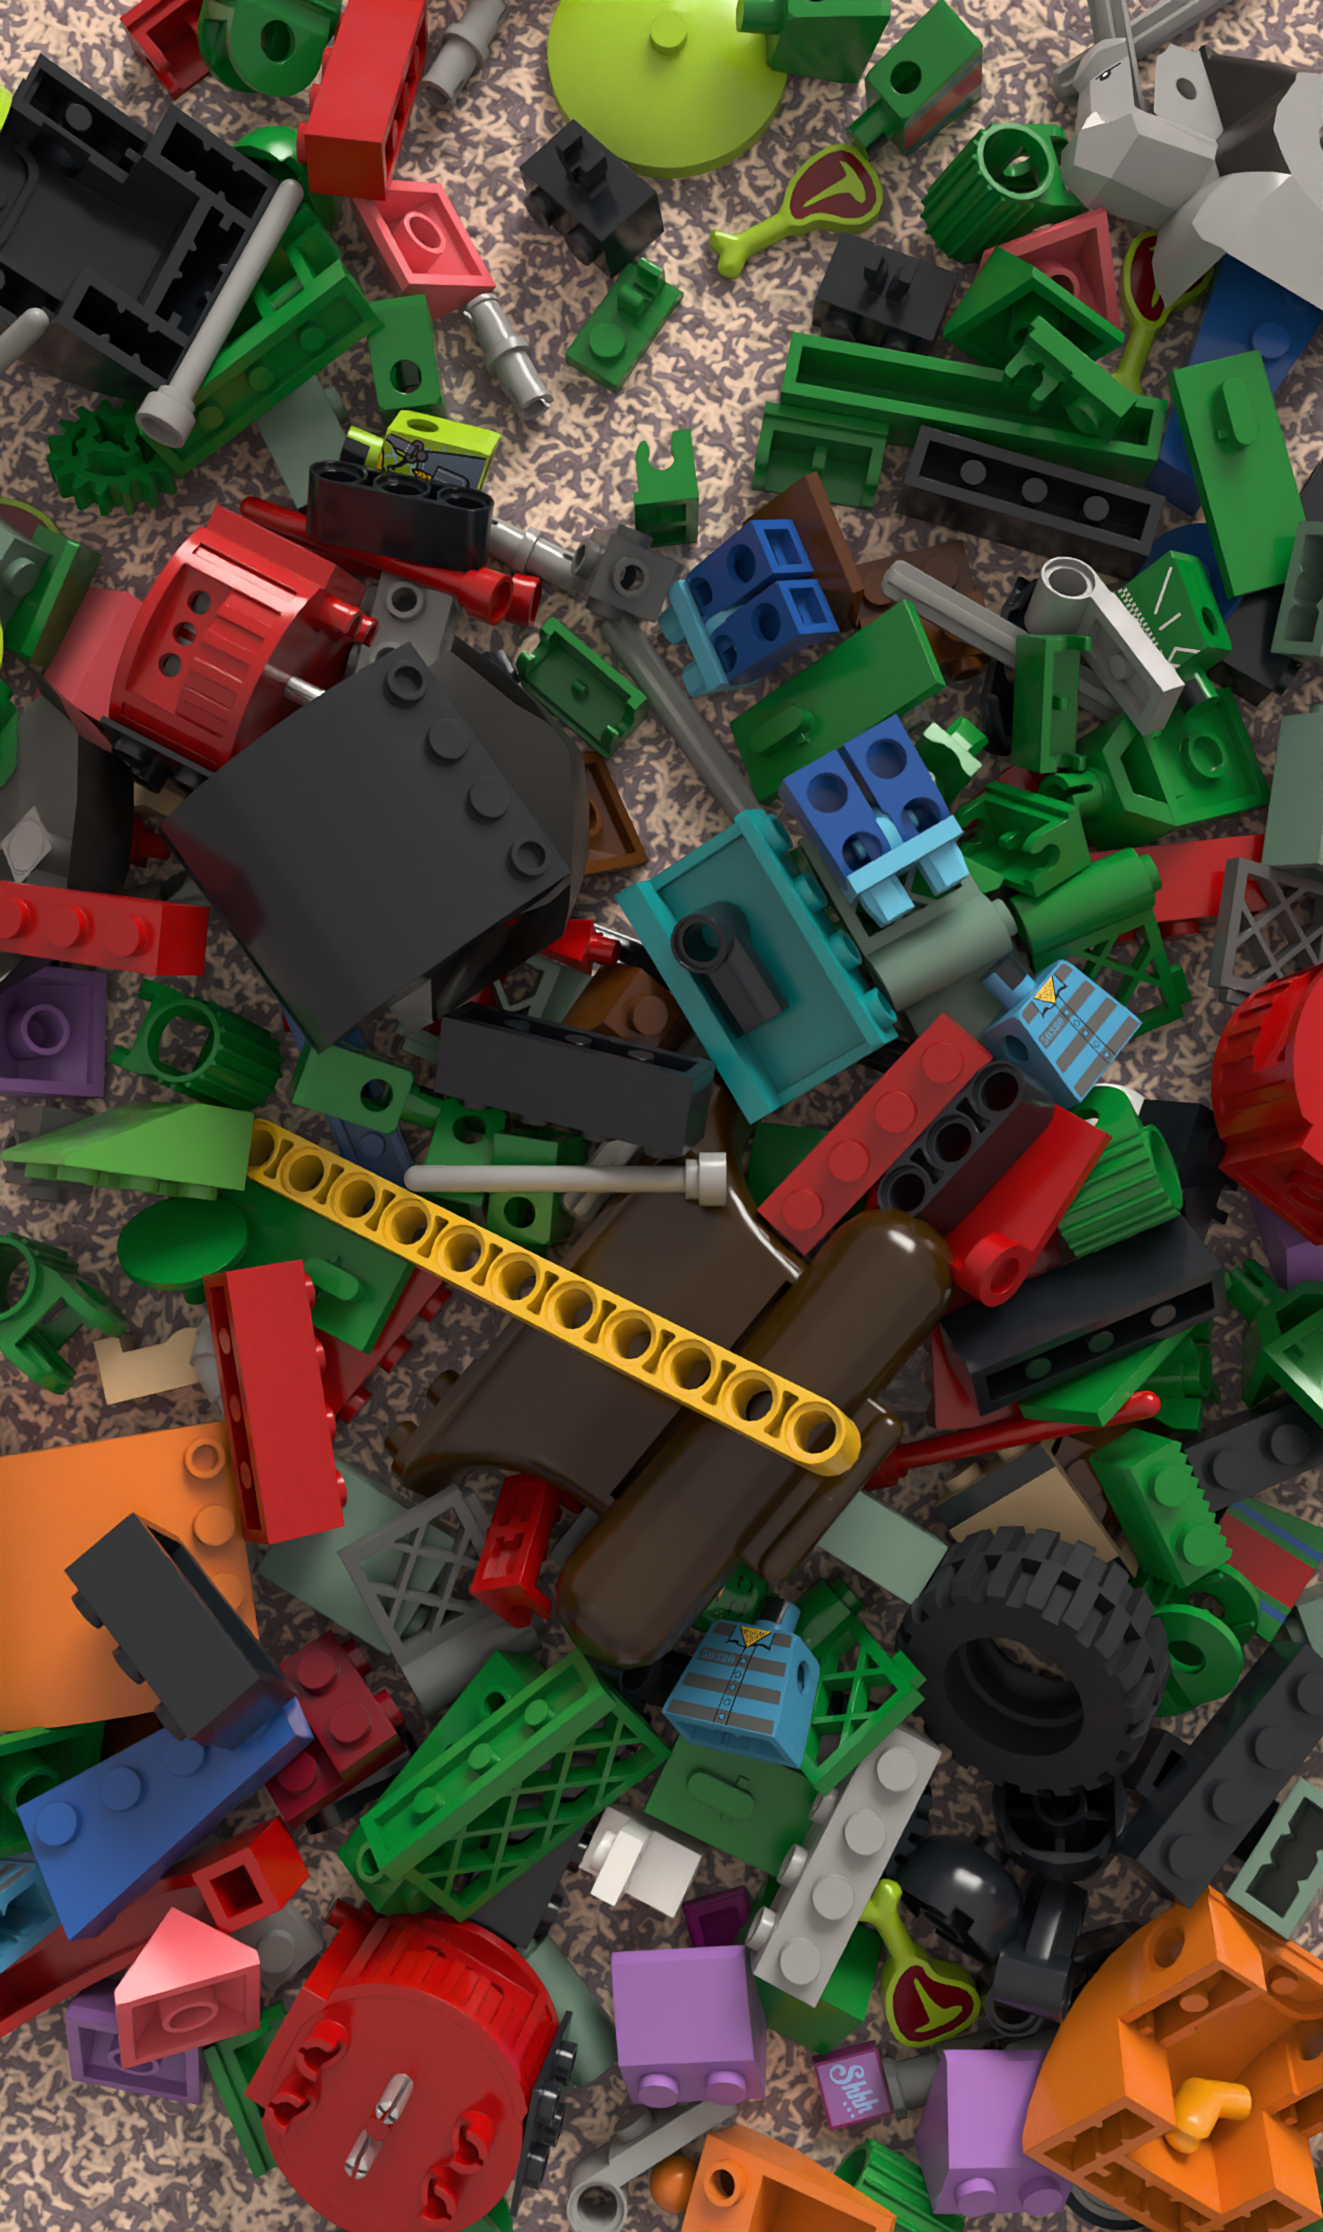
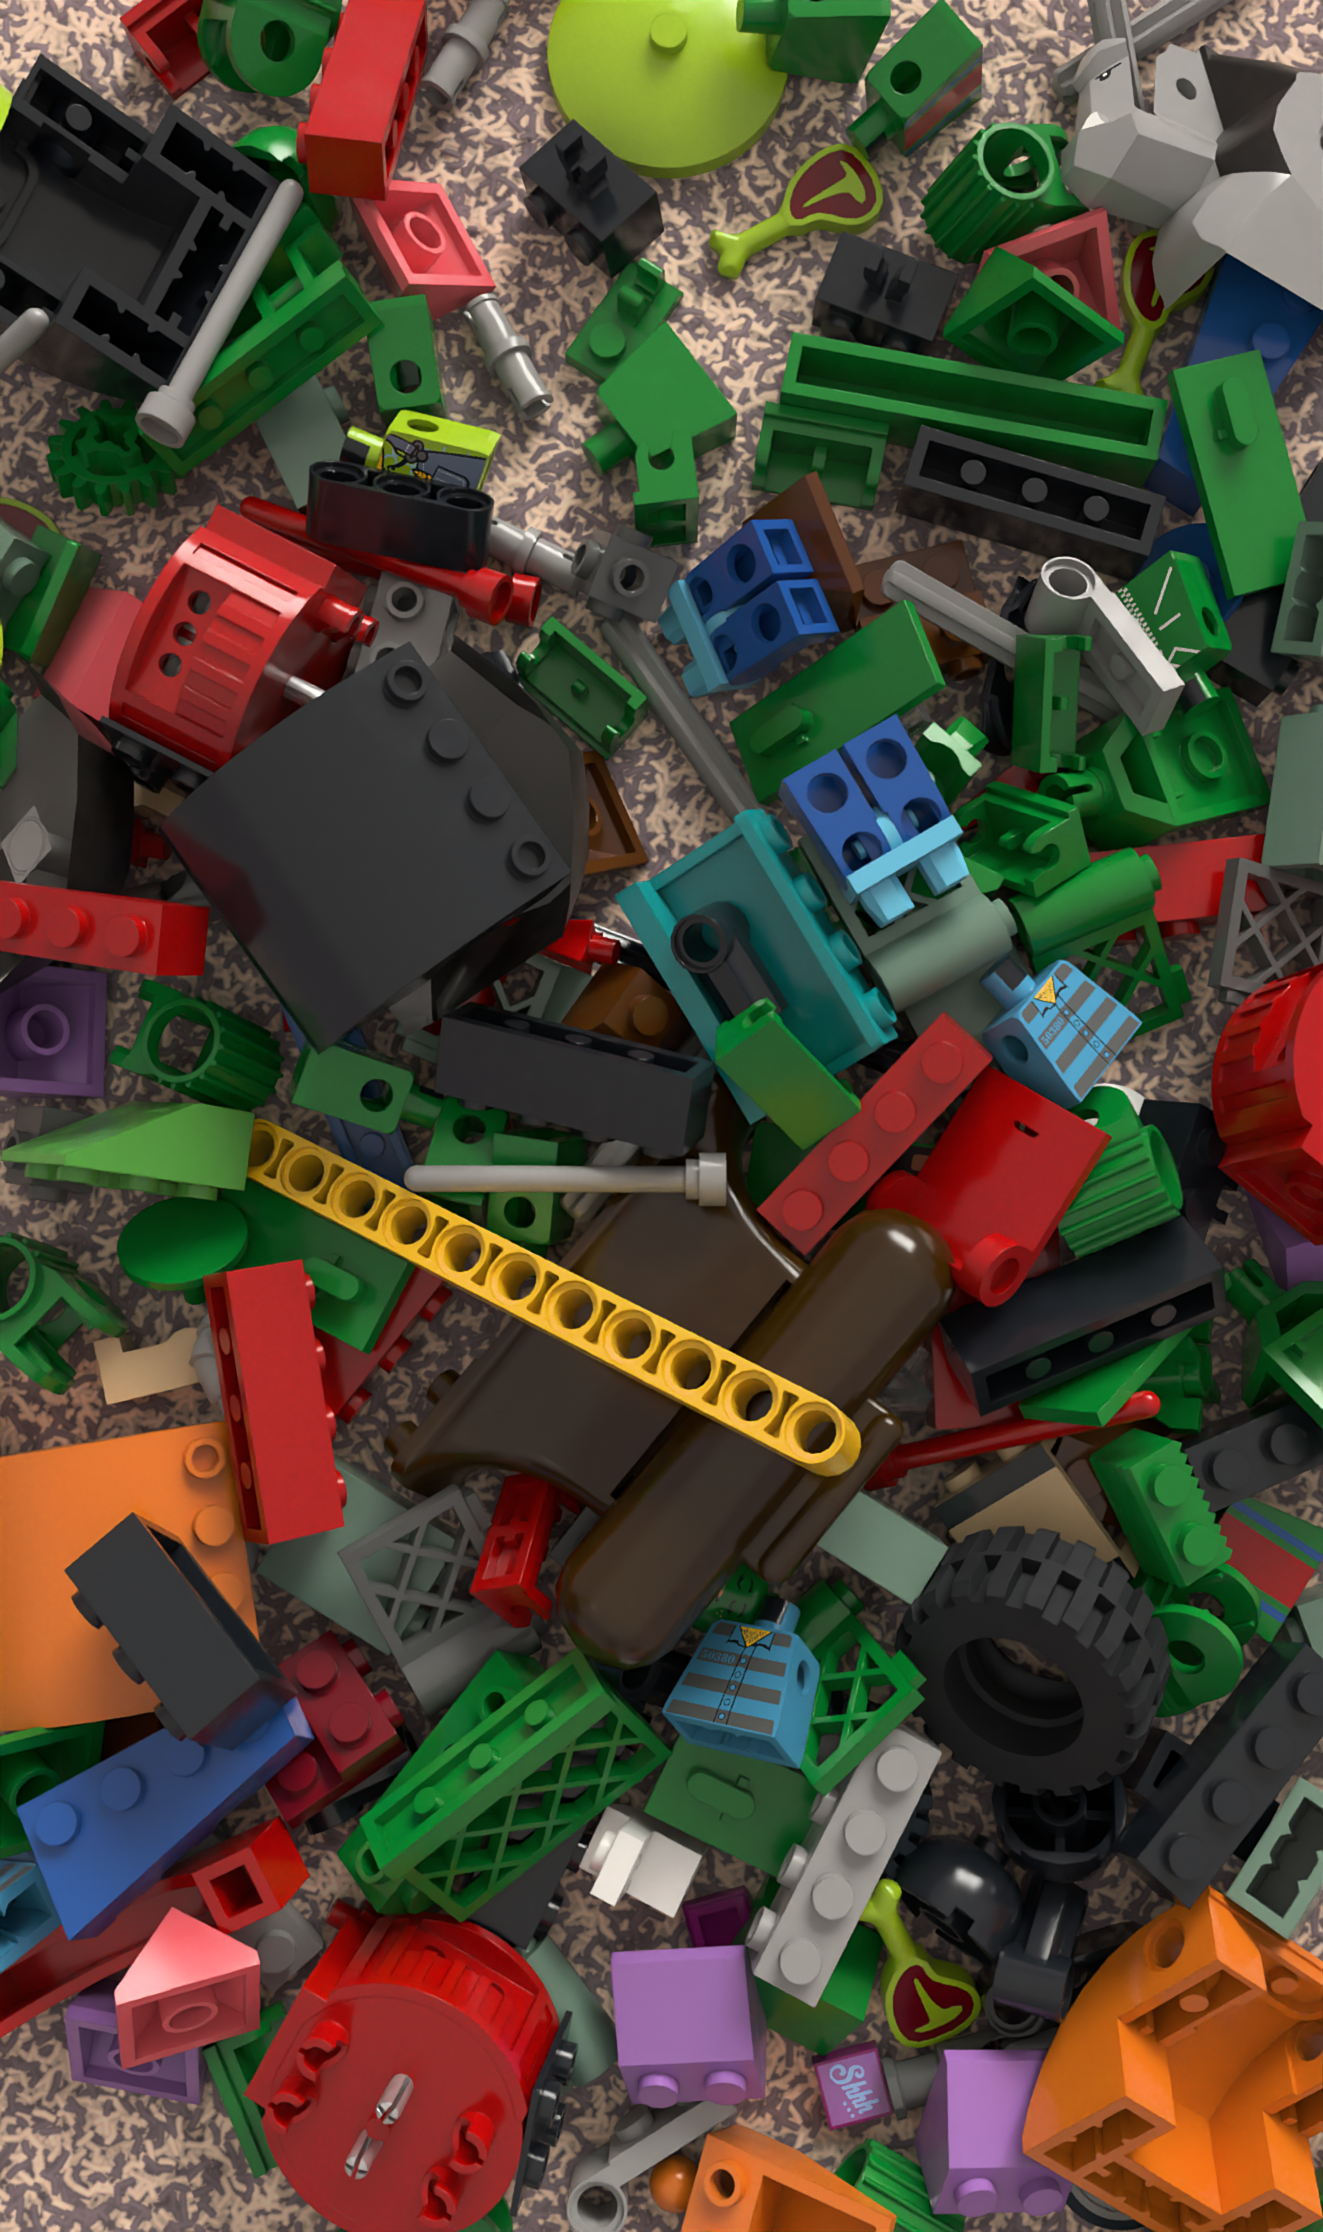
black beam [877,1060,1055,1236] -> none
green plate [1001,315,1138,445] -> none
light orange arm [1164,2077,1252,2154] -> none
none -> green torso [581,321,737,476]
none -> green hinge [715,998,861,1151]

